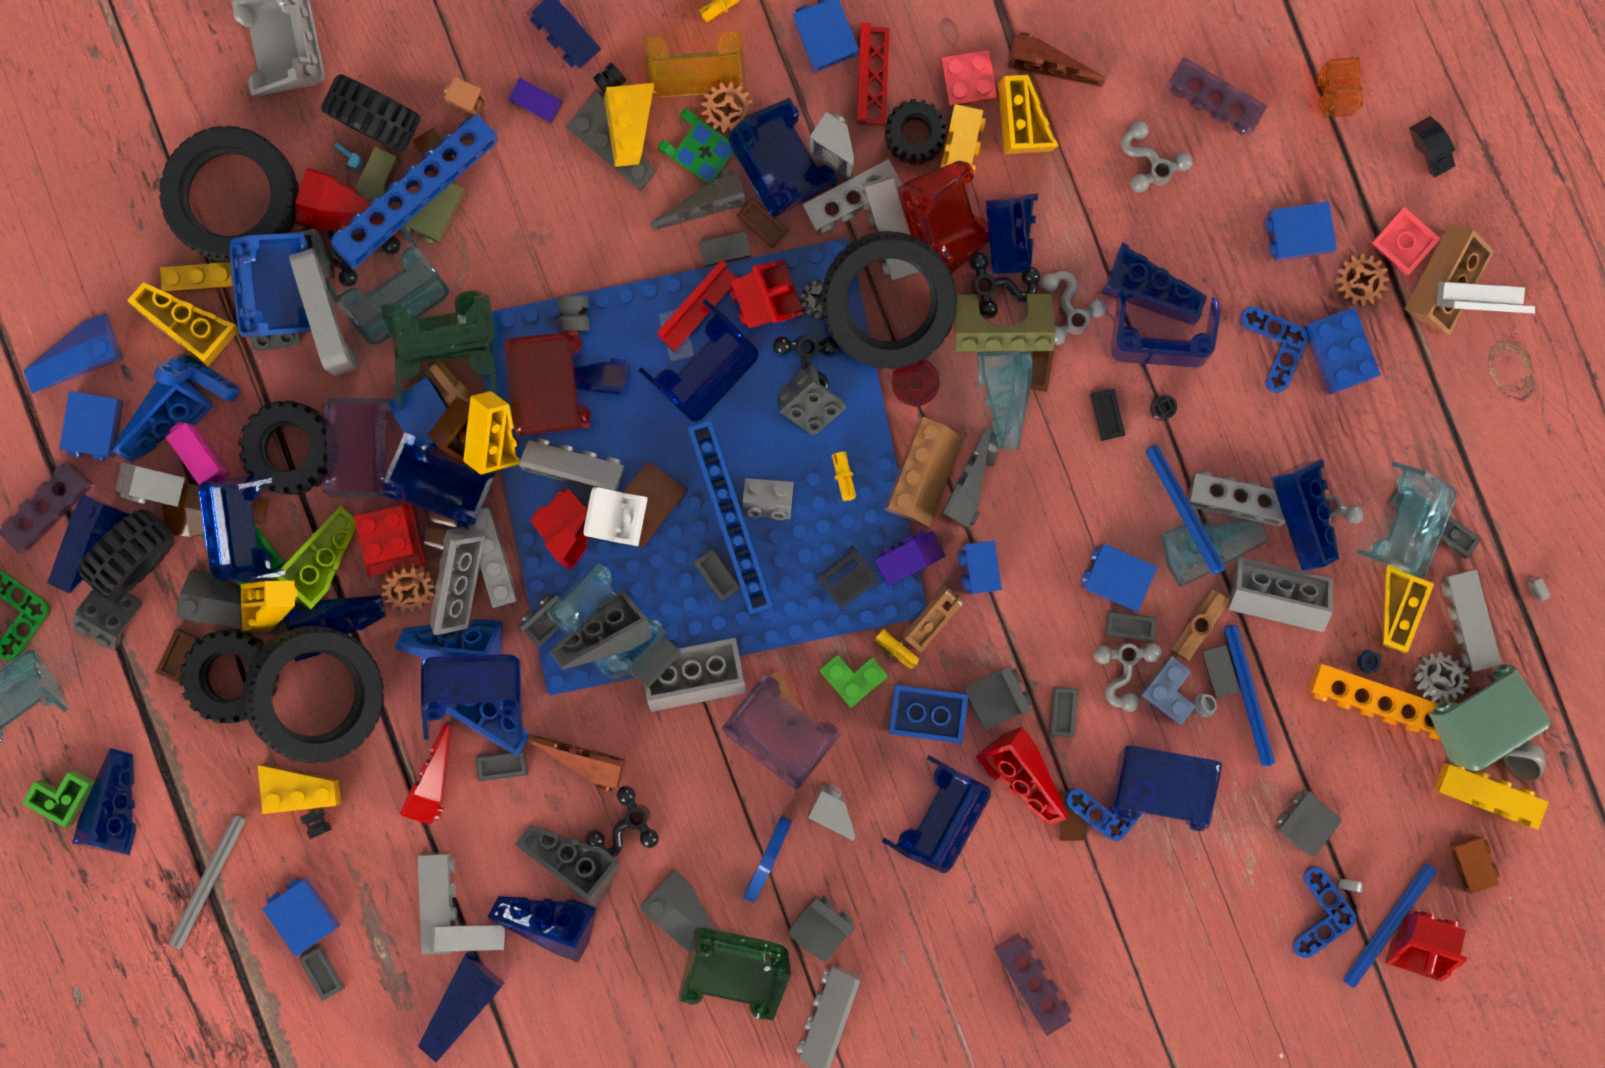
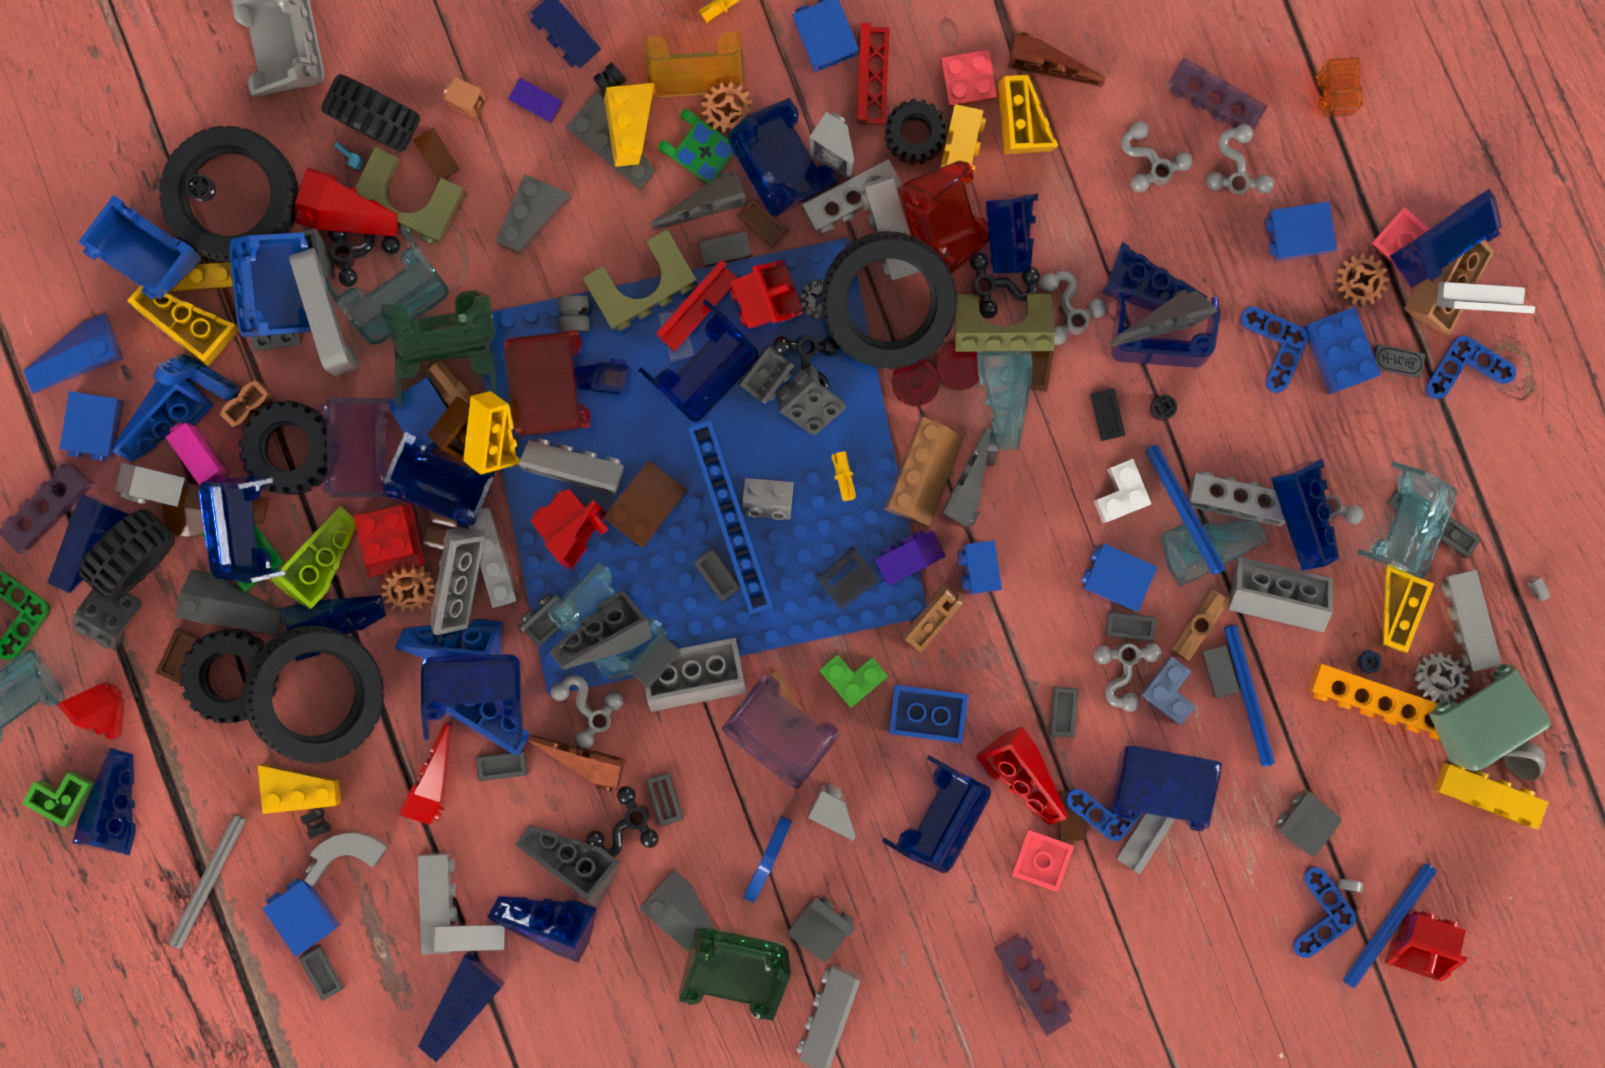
yellow wedge [241,581,297,633] -> none
blue brick [331,114,498,270] -> none
white bracket [584,487,648,546] -> none
yellow axle [874,629,919,670] -> none
dark grey bracket [965,666,1032,730] -> none
light grey plate [1193,694,1217,718] -> none
black brick [1409,116,1456,178] -> none
dark orange brick [1449,836,1500,894] -> none
none -> red wedge [58,682,124,740]
none -> blue windscreen [78,195,202,300]
none -> black wheel [186,174,216,202]
none -> nougat brick [220,380,274,429]
none -> light grey arch [304,831,390,886]
none -> dark grey wedge [496,174,572,255]
none -> light grey piece [550,675,624,750]
none -> olive arch [583,229,697,332]
none -> dark grey tile [646,772,684,827]
none -> dark grey bracket [738,346,794,404]
none -> dark red tile [936,343,985,391]
none -> coral plate [1011,829,1074,892]
none -> white brick [1094,459,1151,523]
none -> dark grey wedge [1109,290,1217,347]
none -> light grey fence [1116,776,1193,874]
none -> light grey piece [1206,124,1274,194]
none -> dark grey tile [1374,344,1426,378]
none -> clear blue windscreen [1390,188,1502,288]
none -> blue beam [1425,336,1516,399]

